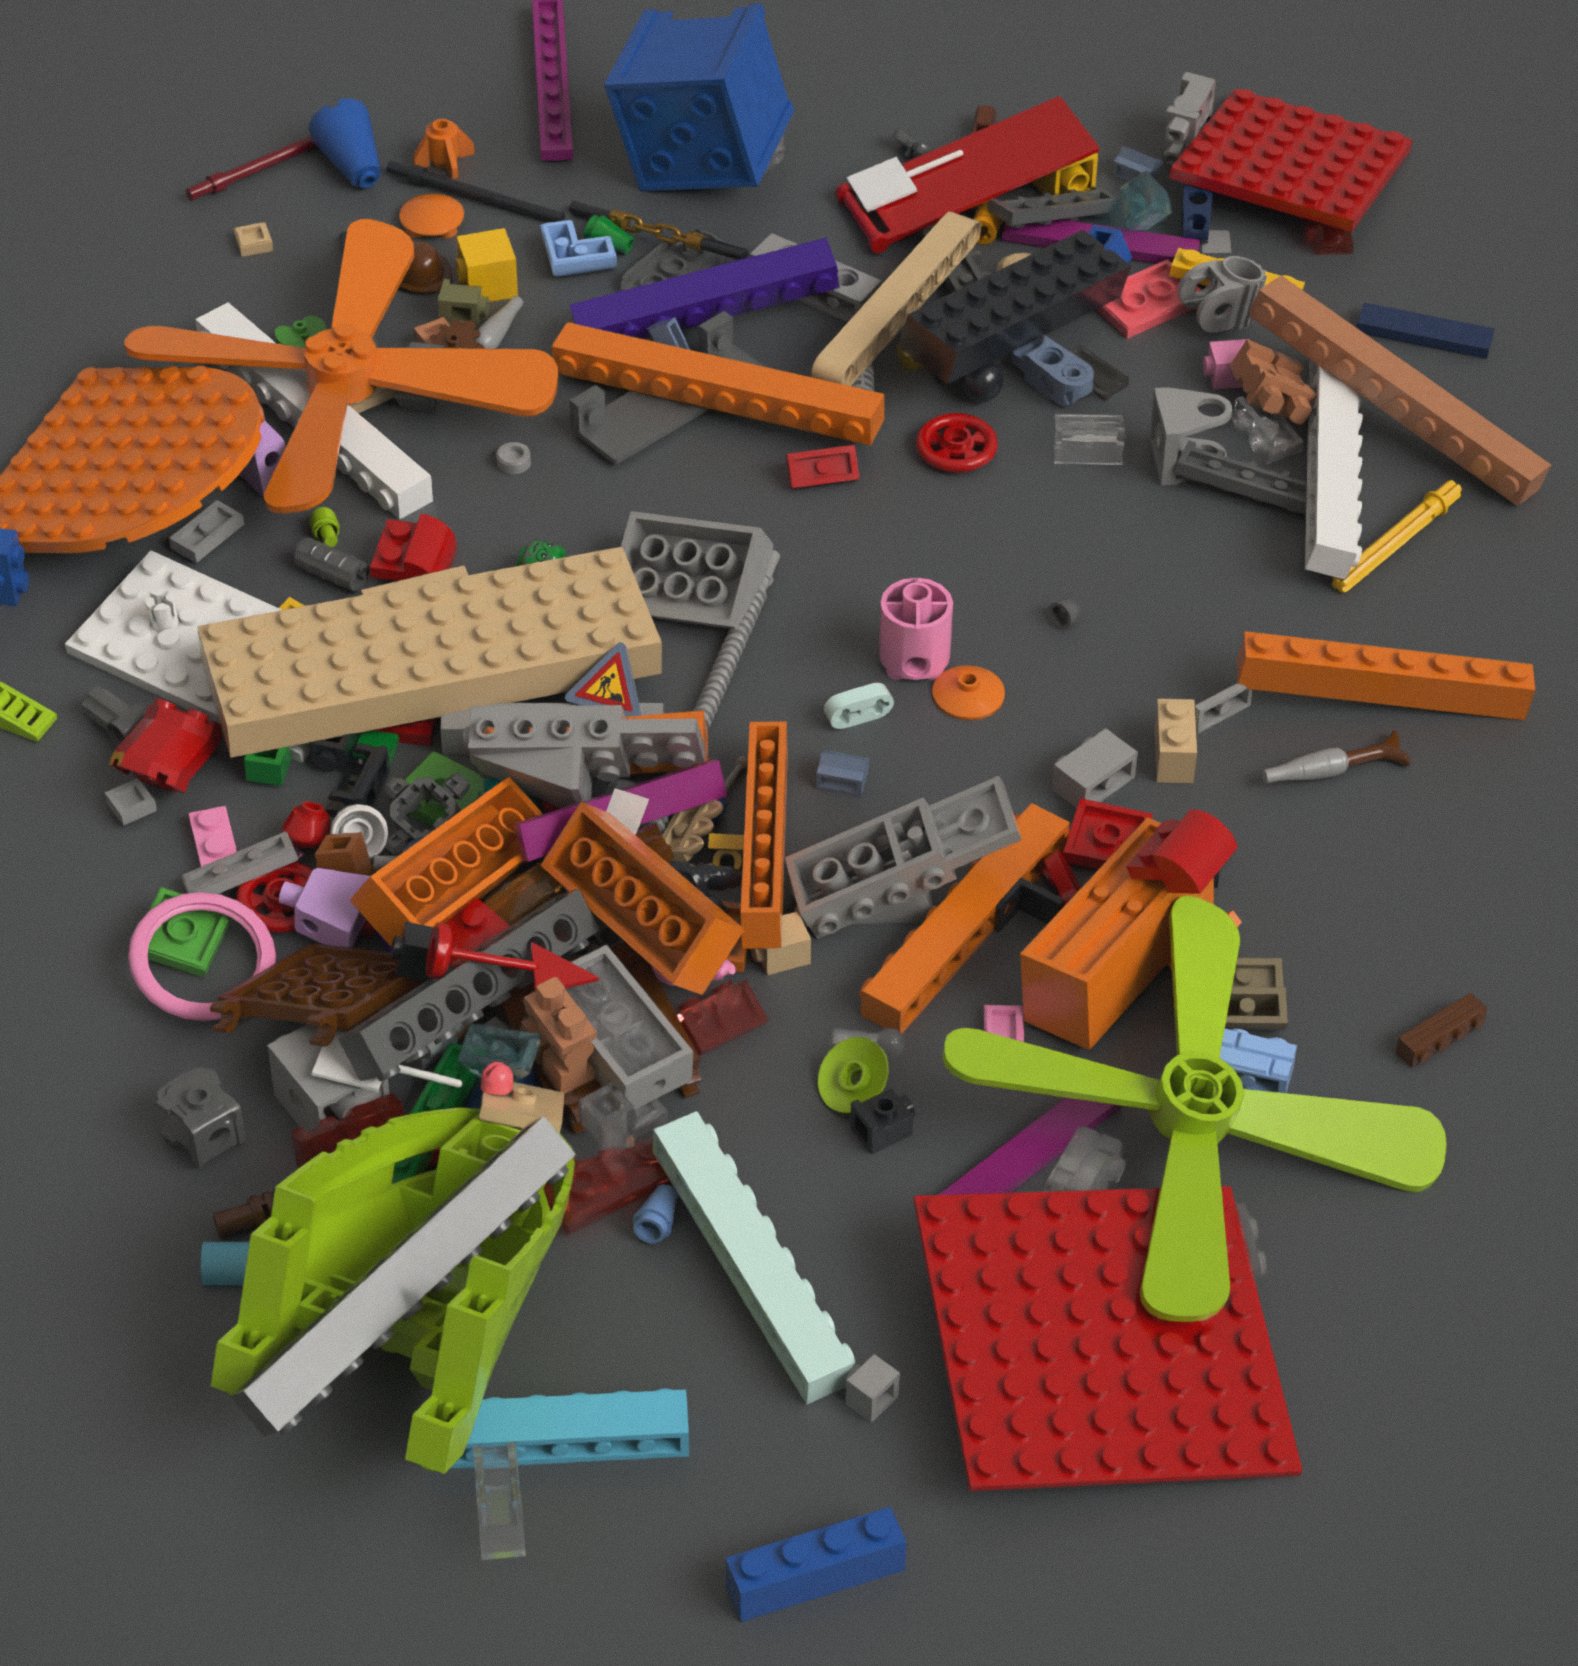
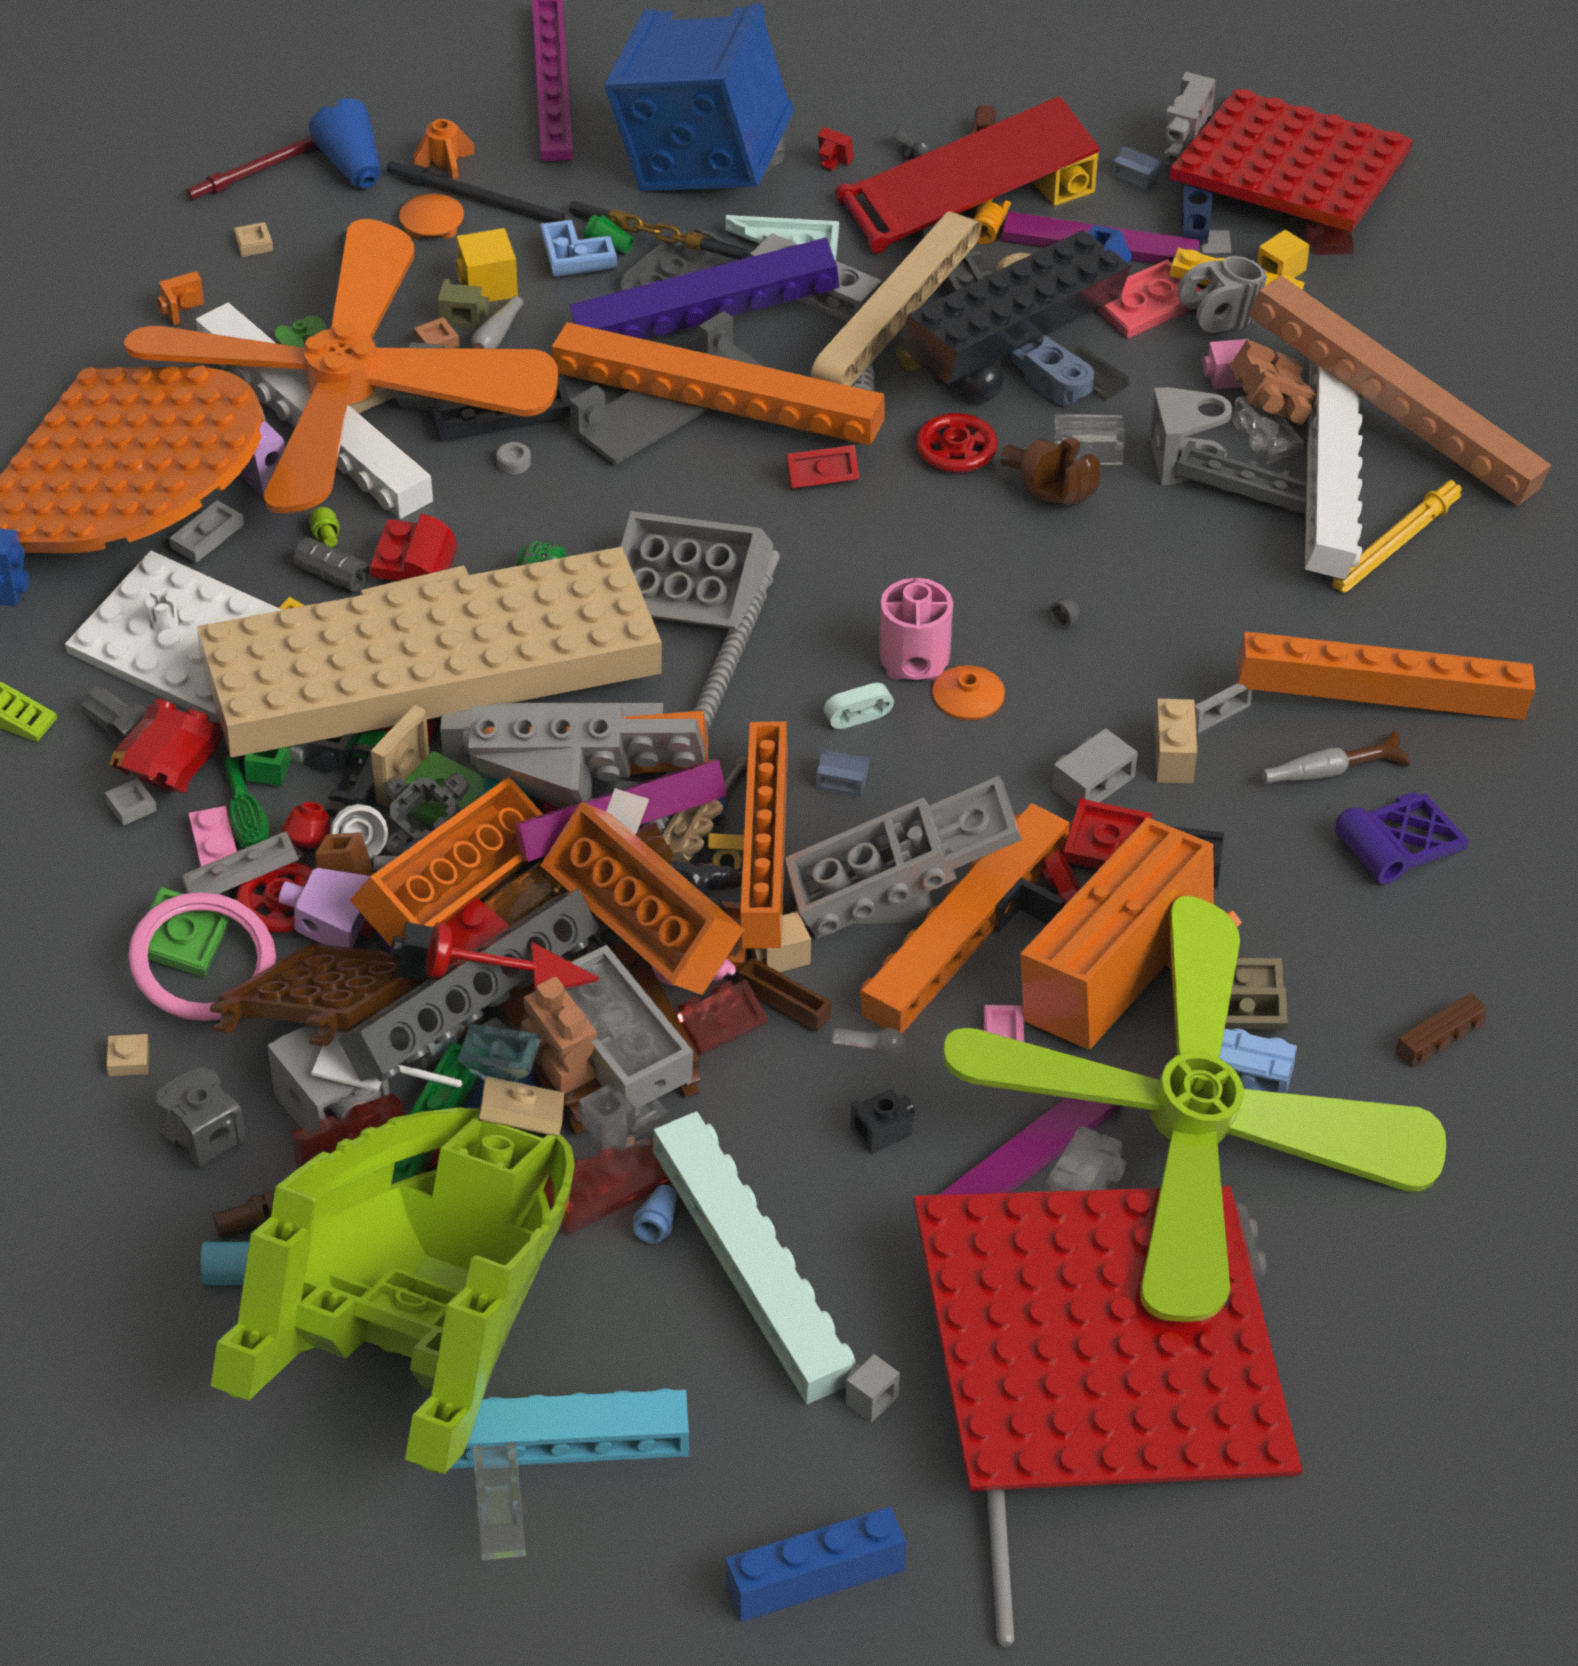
brick [231,1116,576,1437] -> none
reddish brown hat [399,242,452,294] -> none
reddish brown piece [430,320,481,349] -> none
coral hinge [480,1062,514,1095] -> none
piece [565,642,642,717] -> none
sand blue piece [646,317,690,350] -> none
lime dish [818,1037,889,1114] -> none
white piece [847,150,963,212] -> none
dark grey hinge [987,186,1121,228] -> none
clear light blue slope [1120,170,1172,231] -> none
red brick [1126,809,1238,894] -> none
dark blue tile [1357,303,1495,358] -> none
none -> tan plate [107,1034,150,1077]
none -> orange bracket [157,271,204,326]
none -> green piece [223,756,269,848]
none -> tan plate [371,705,429,807]
none -> black plate [431,384,570,441]
none -> light aqua wing [726,215,839,260]
none -> reddish brown piece [738,958,832,1032]
none -> red tile [817,127,854,171]
none -> light grey bar [985,1490,1015,1647]
none -> reddish brown piece [1000,437,1100,505]
none -> yellow brick [1257,230,1310,278]
none -> dark purple piece [1335,792,1469,885]

